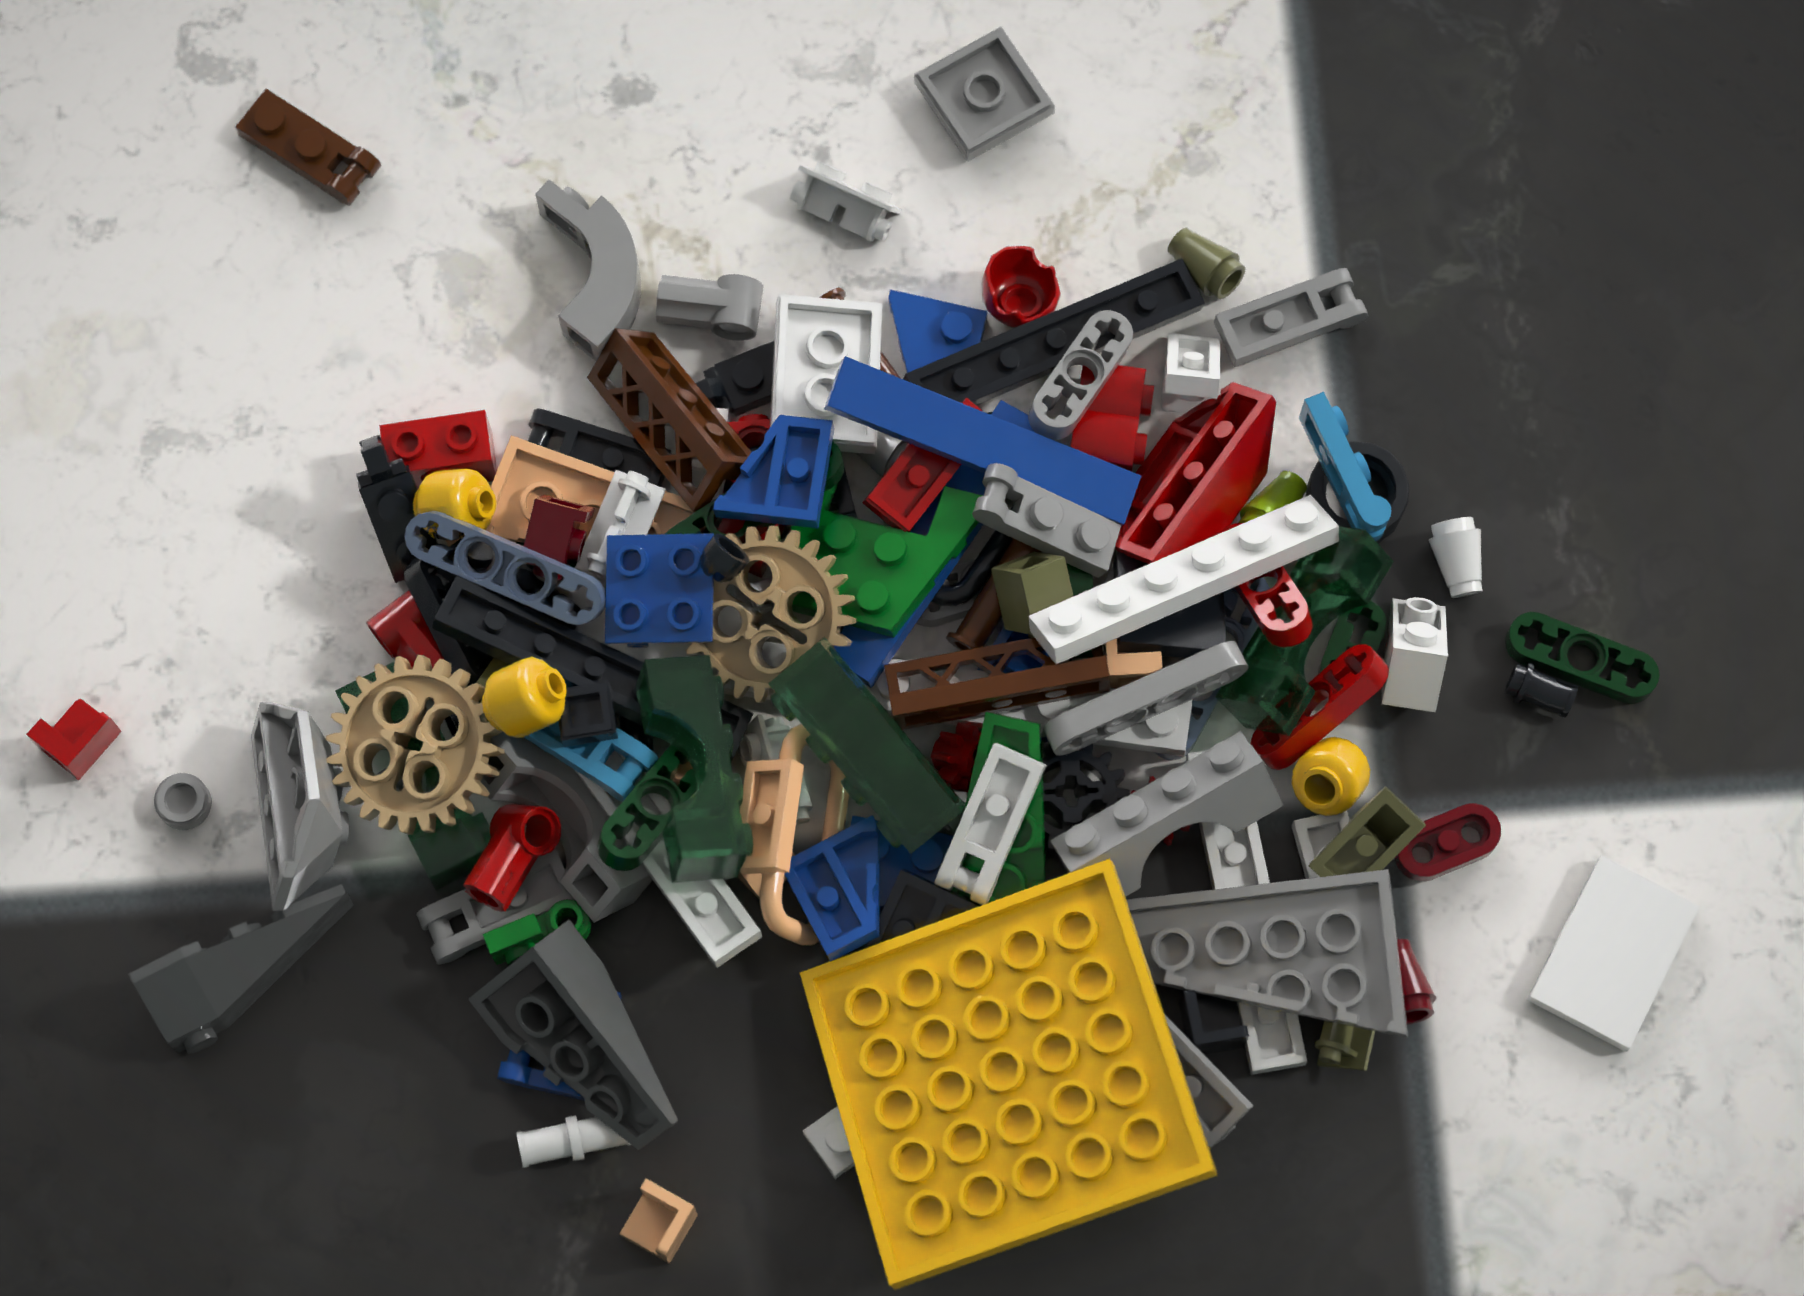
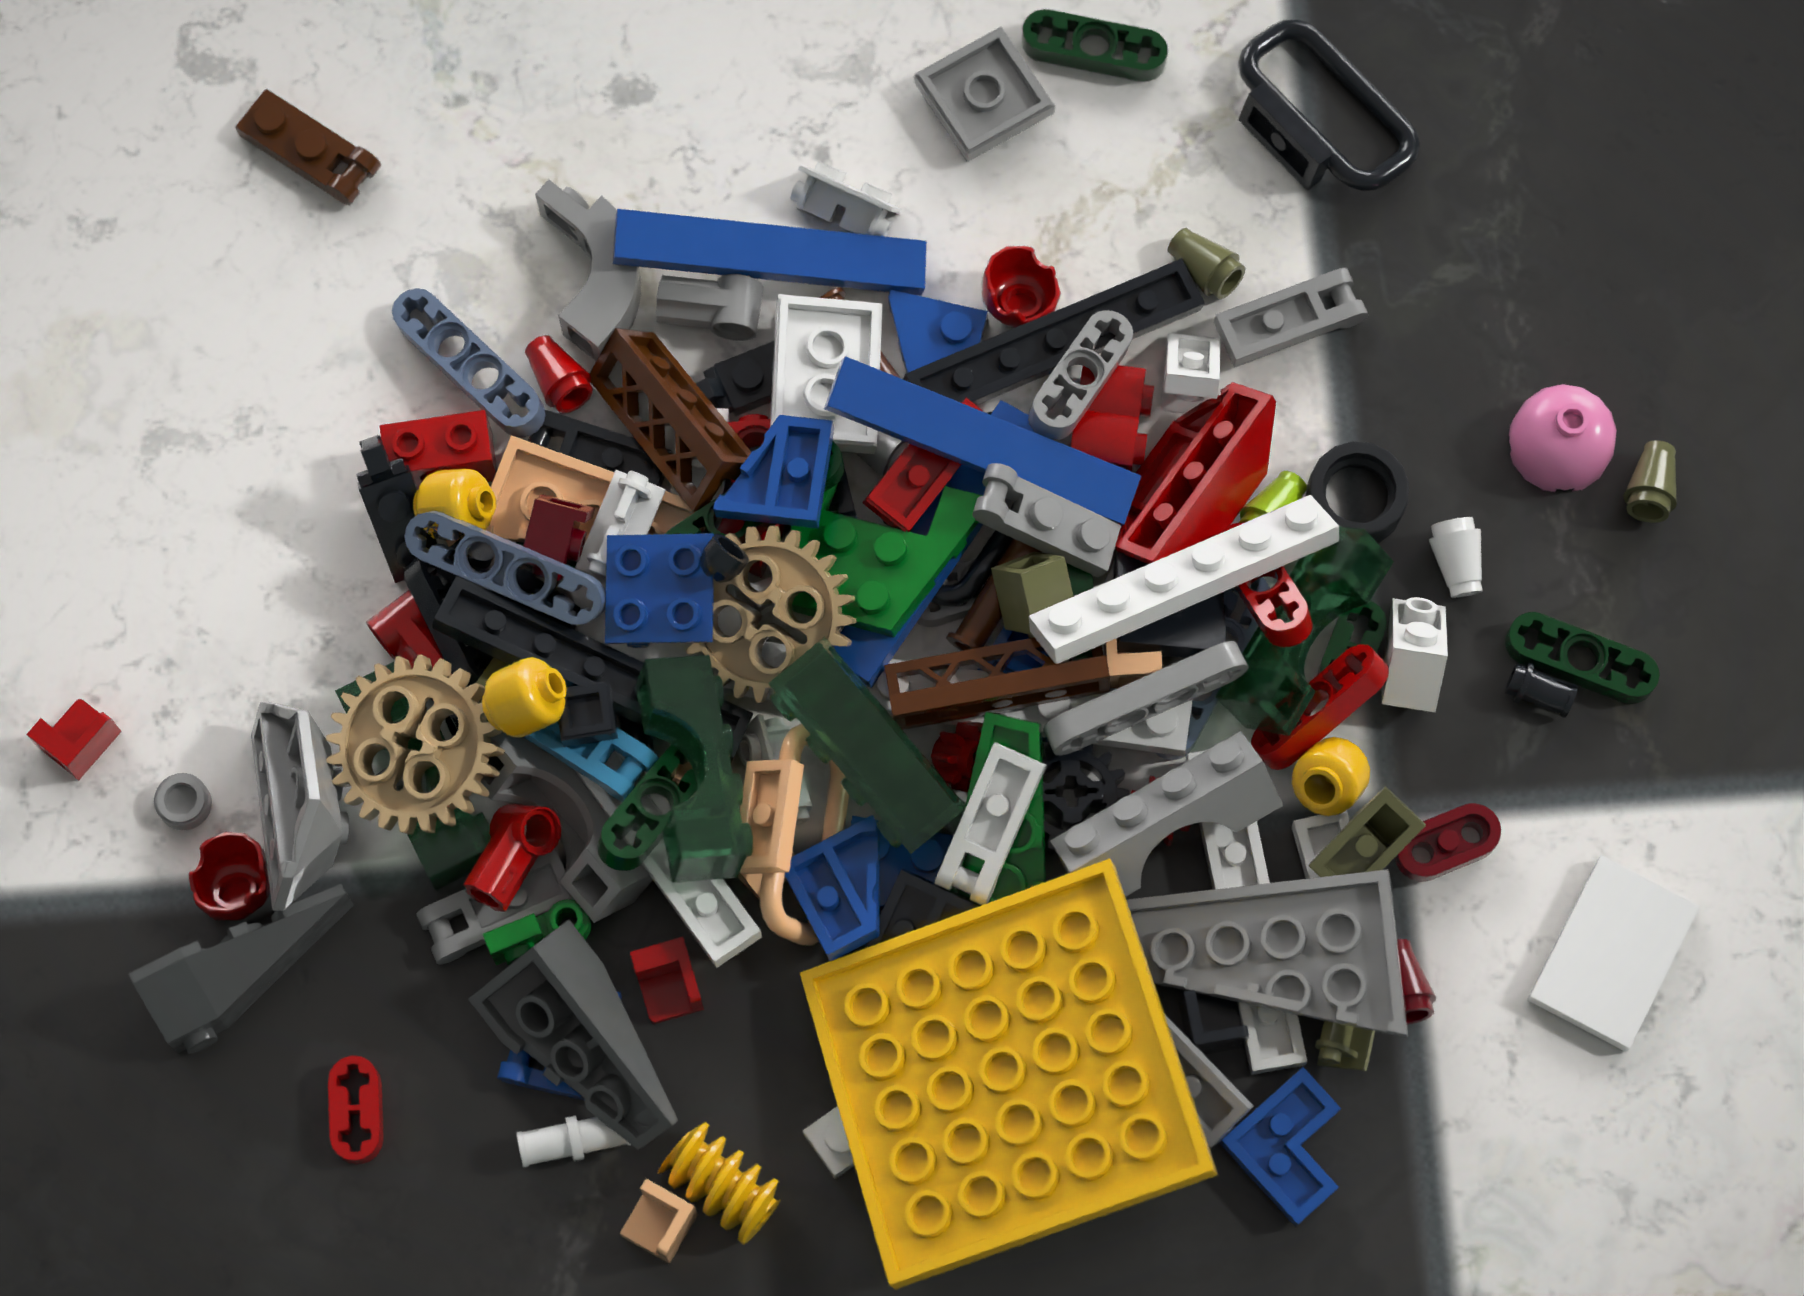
dark azure plate [1299,392,1392,543] -> none
none -> red hair [188,832,270,921]
none -> red beam [328,1055,384,1165]
none -> sand blue beam [392,288,546,438]
none -> red cone [525,335,593,413]
none -> blue tile [613,209,927,295]
none -> red panel [630,937,704,1024]
none -> yellow piece [657,1122,781,1245]
none -> dark green beam [1022,9,1168,82]
none -> blue plate [1220,1067,1341,1227]
none -> black bar [1238,20,1420,191]
none -> bright pink cylinder [1509,384,1617,492]
none -> olive cone [1623,441,1677,523]

